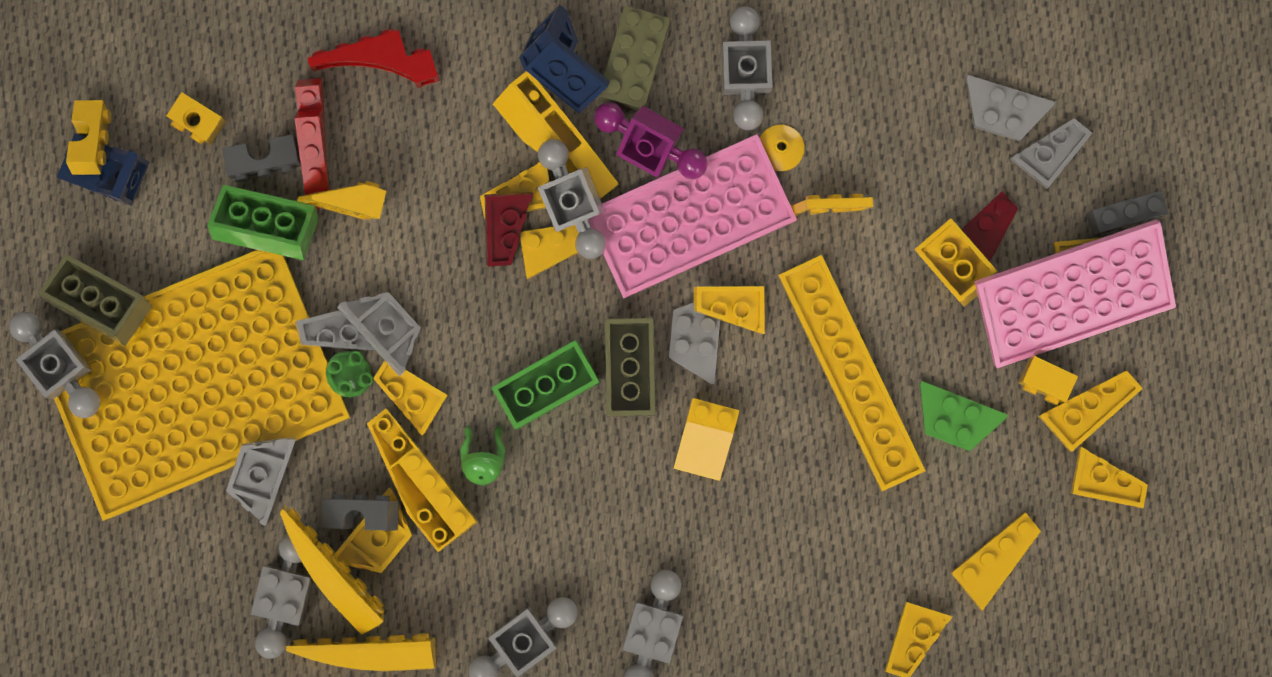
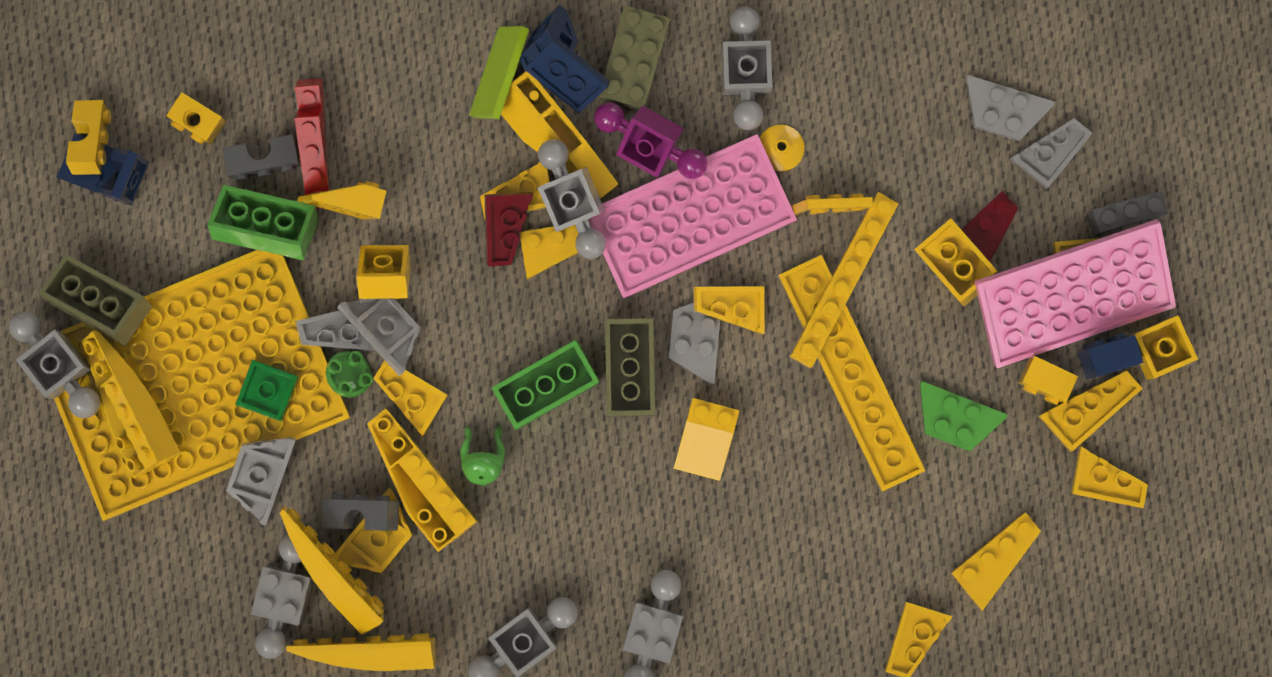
red arch [307,29,440,88] -> none
none -> yellow wedge [81,330,180,479]
none -> green tile [235,360,299,422]
none -> yellow brick [356,245,411,299]
none -> lime tile [469,26,529,119]
none -> yellow plate [789,192,899,368]
none -> dark blue brick [1077,333,1144,379]
none -> yellow brick [1127,316,1198,380]

